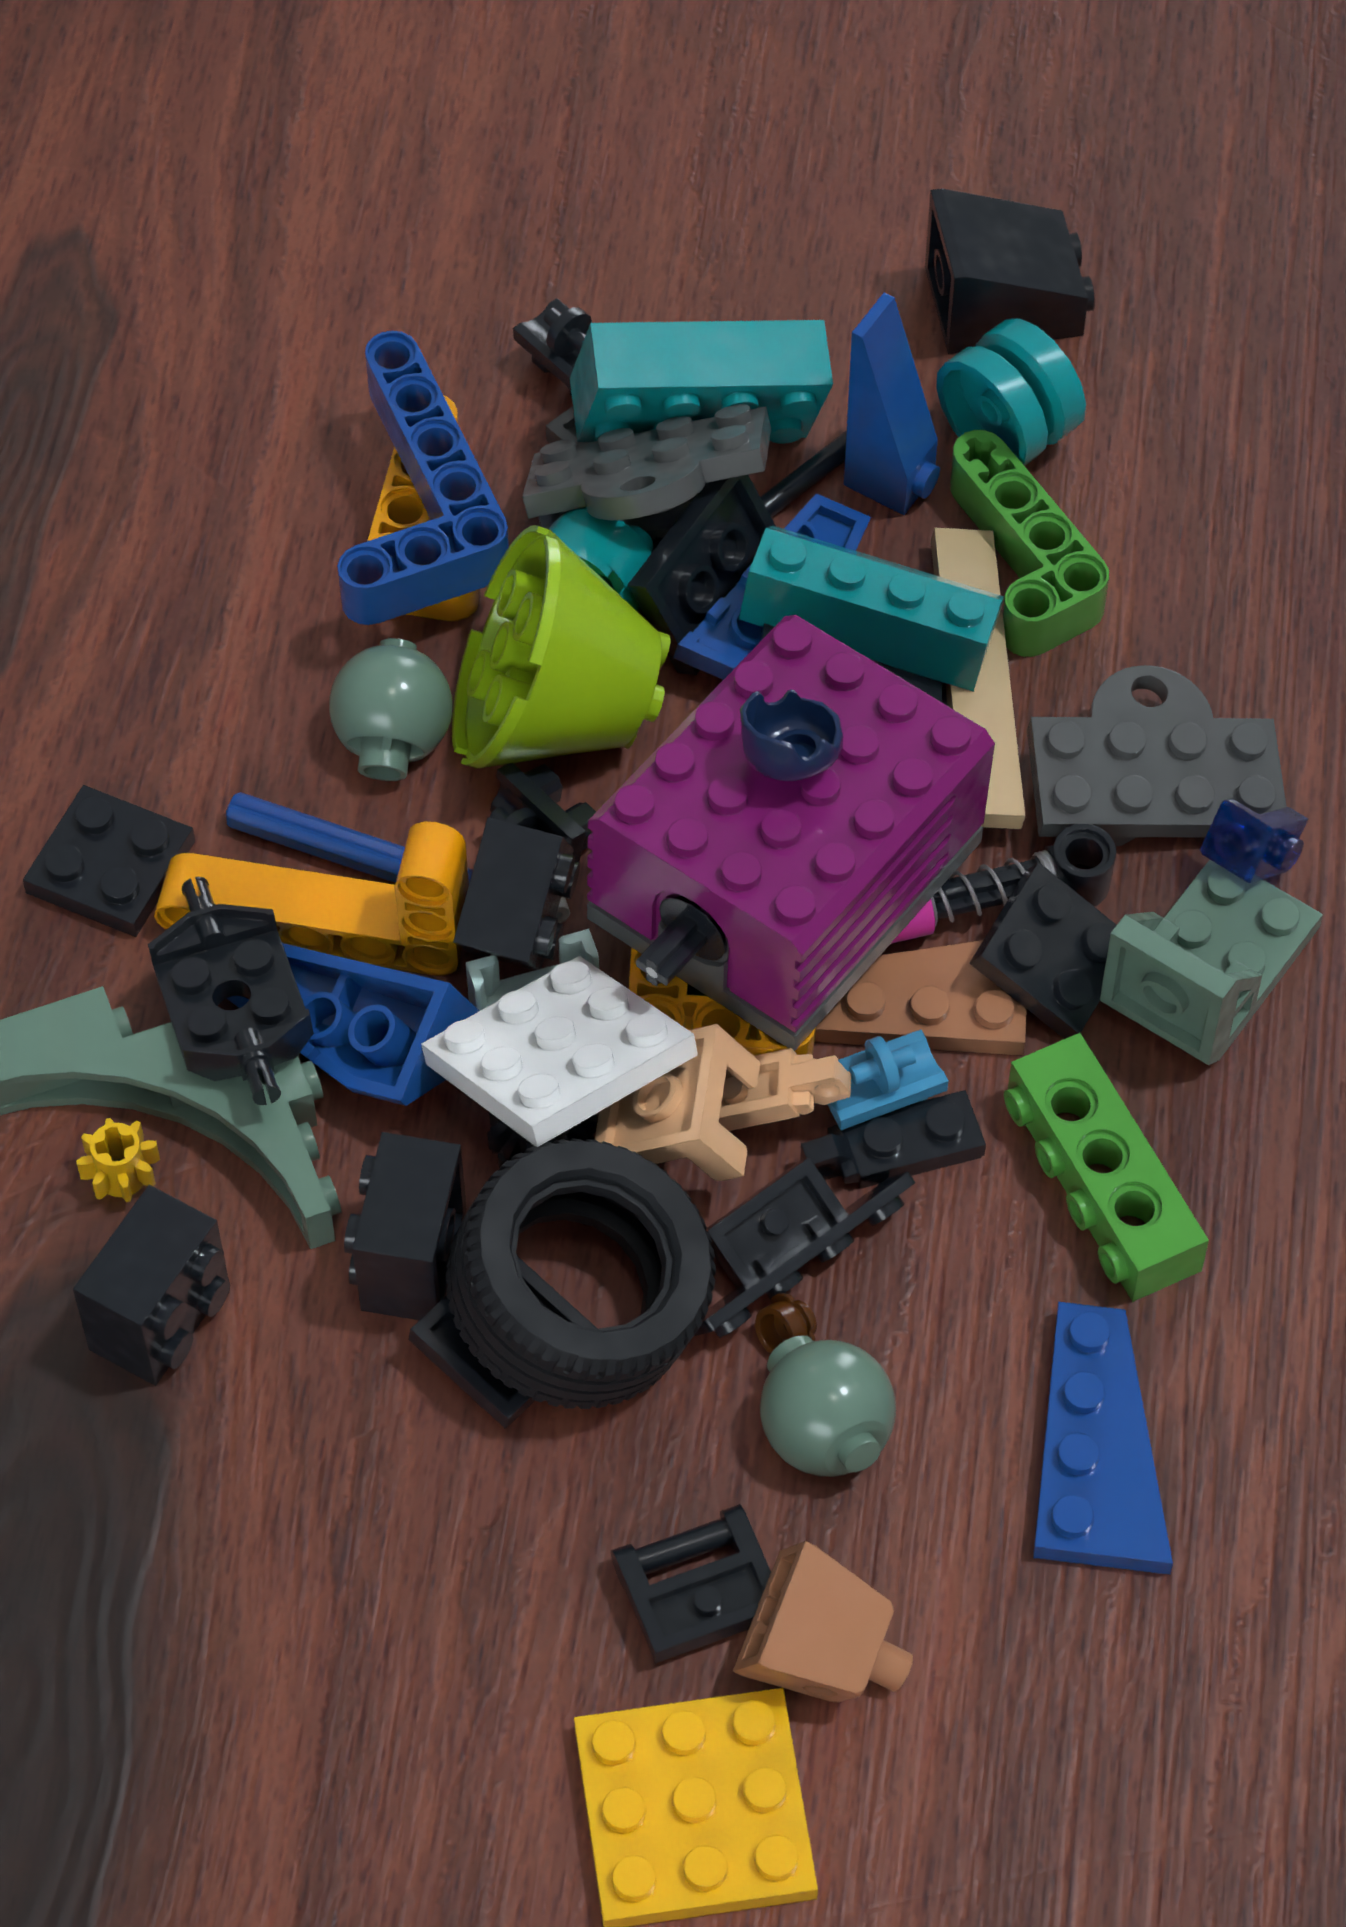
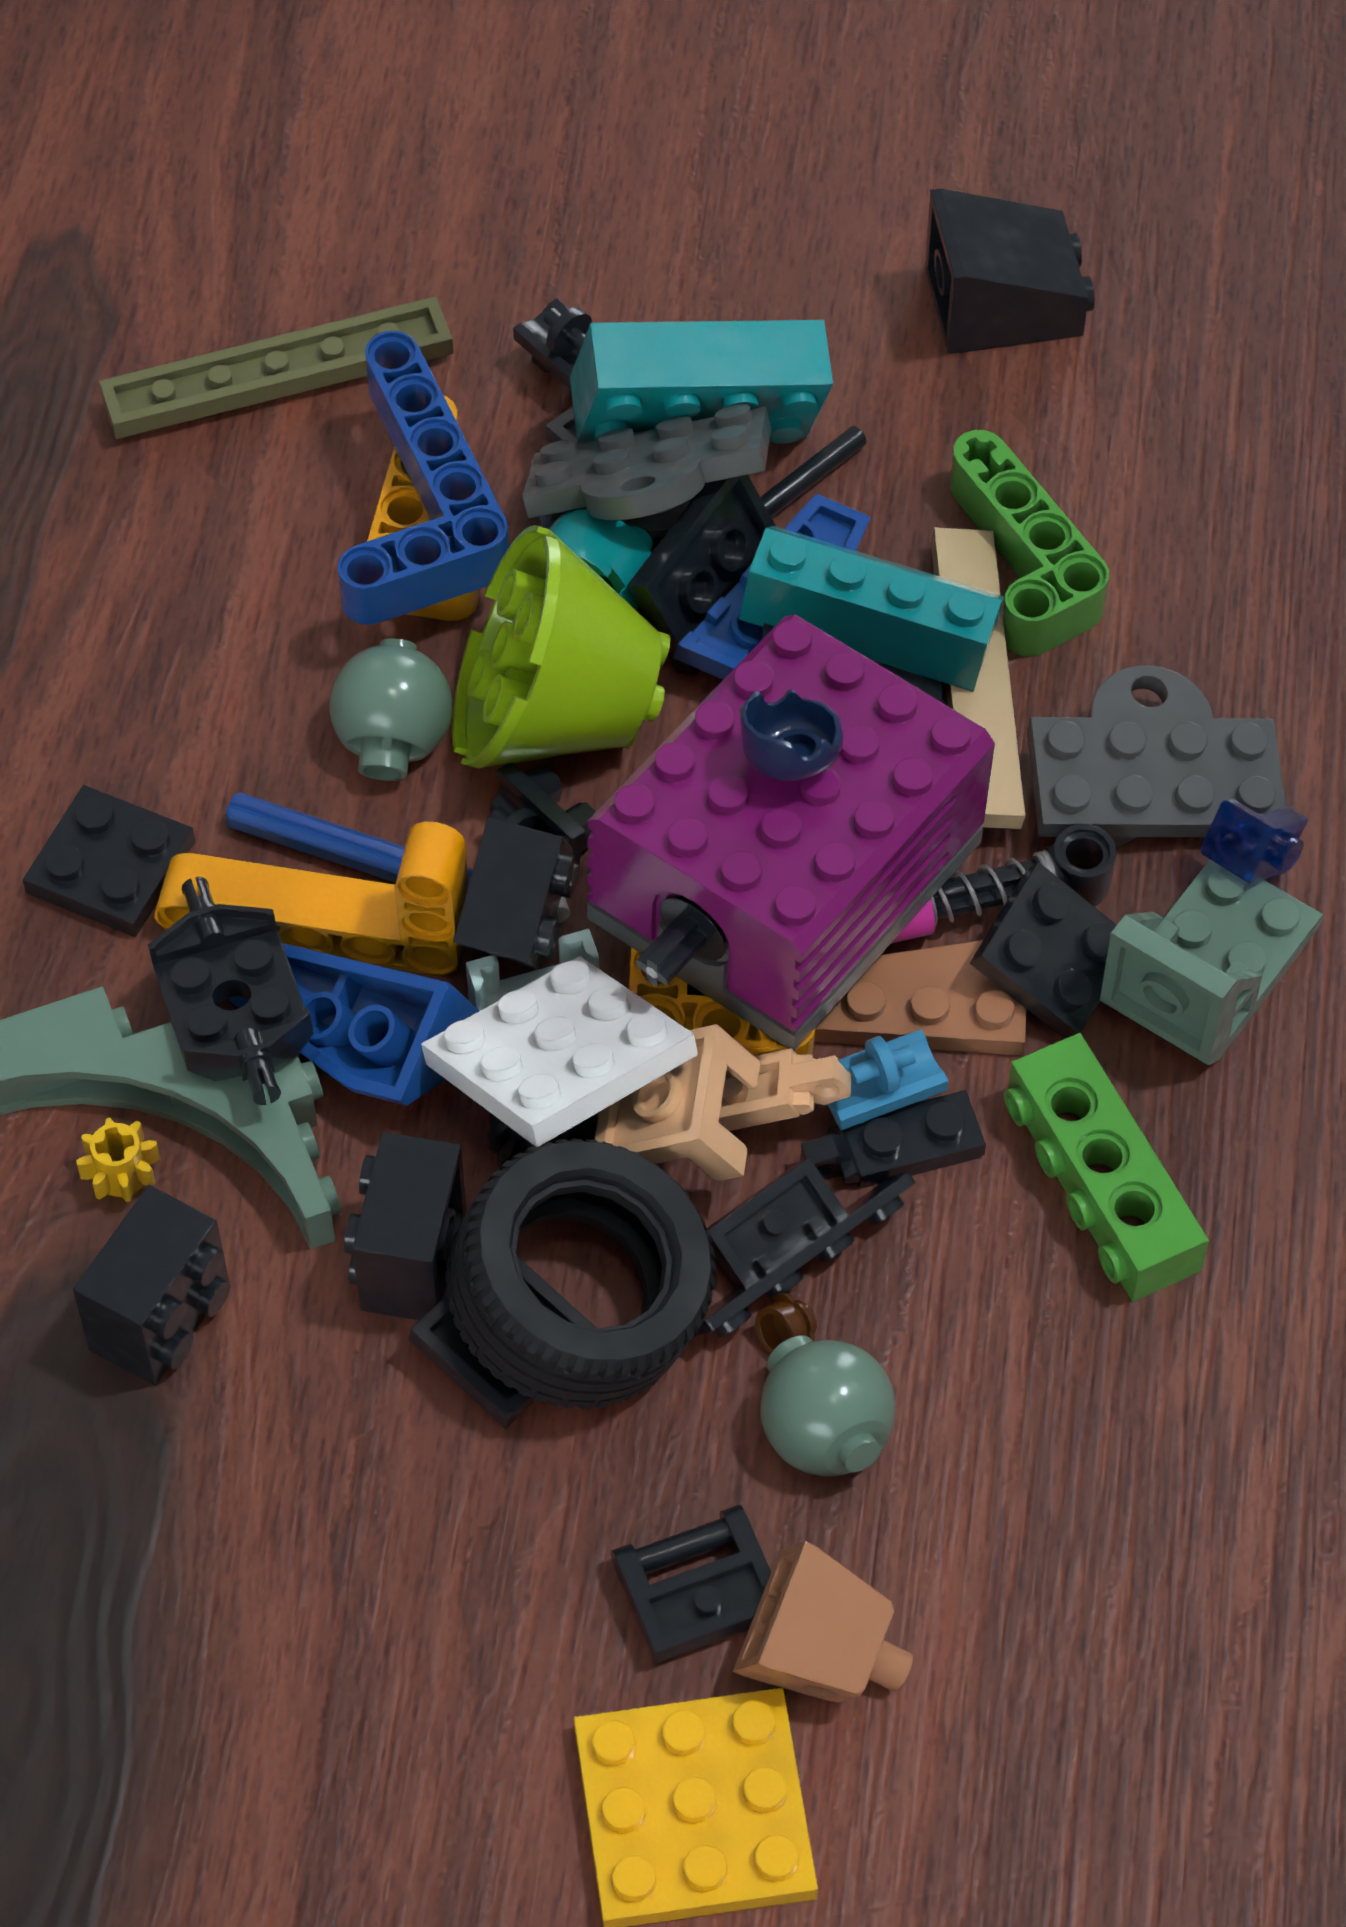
blue wedge [844,292,940,515] -> none
teal wheel [936,318,1086,466] -> none
blue wing [1033,1302,1173,1575] -> none
none -> olive plate [99,296,454,439]

